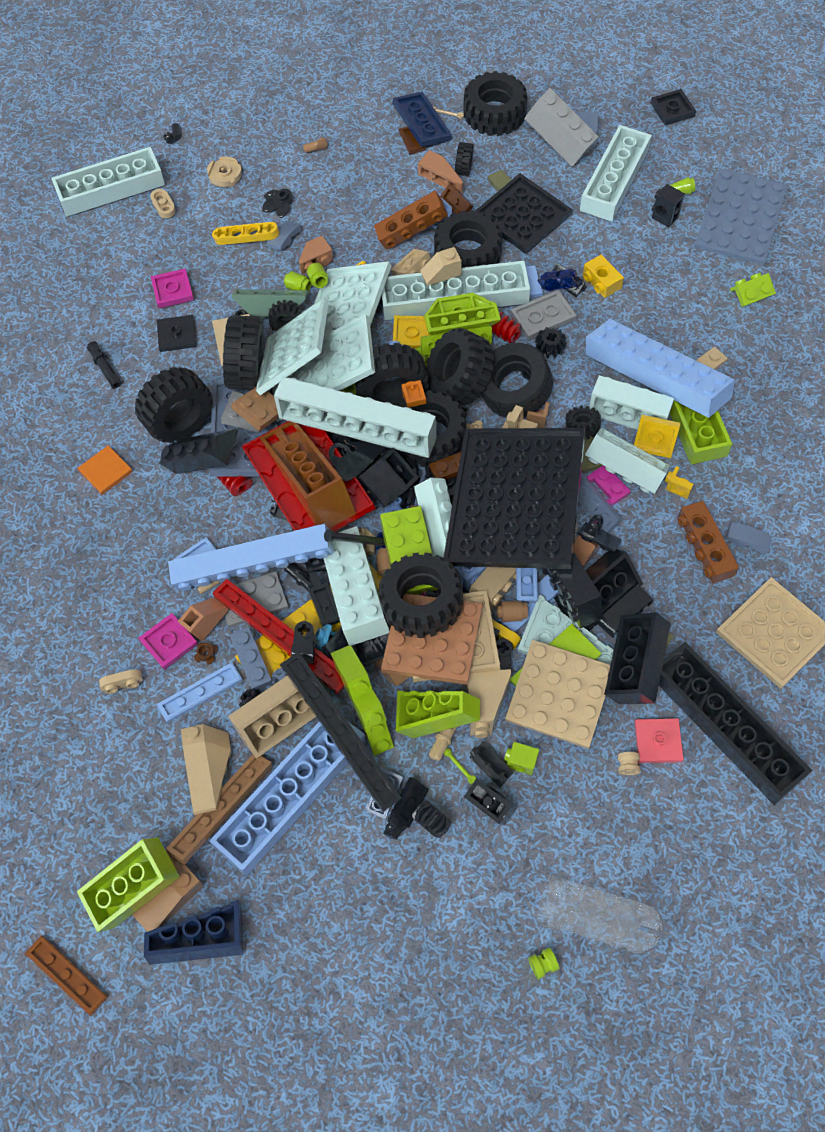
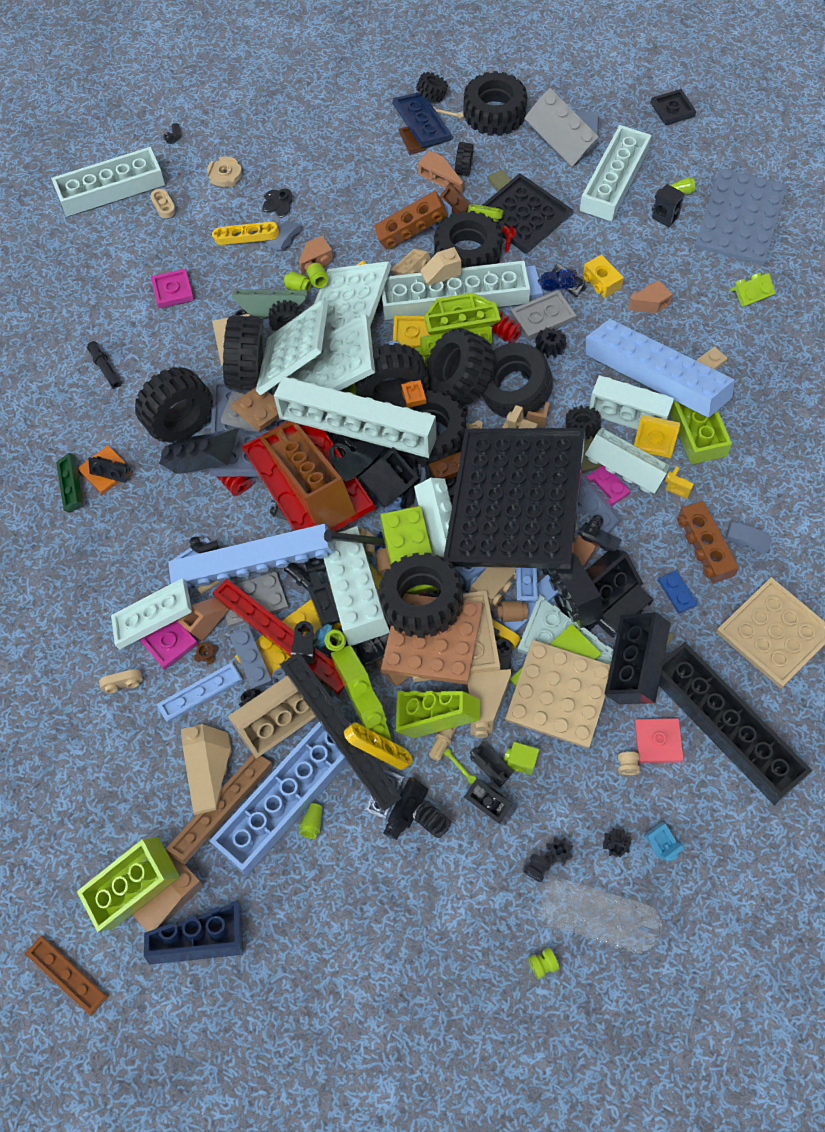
black plate [156,315,196,352] -> none
medium nougat arm [303,137,328,153] -> none
none -> dark green plate [56,453,83,513]
none -> black hinge [88,456,131,483]
none -> light aqua plate [111,578,192,650]
none -> black arm [189,537,220,554]
none -> lime cone [299,803,323,839]
none -> lime cone [324,630,346,651]
none -> yellow beam [344,723,413,770]
none -> black tyre [416,72,448,102]
none -> lime plate [468,204,503,221]
none -> red hand [502,225,516,252]
none -> black wheel [522,854,551,883]
none -> black gear [545,837,573,866]
none -> black gear [603,828,631,857]
none -> nougat slope [628,280,673,313]
none -> dark azure bracket [644,822,684,861]
none -> blue plate [658,570,698,614]

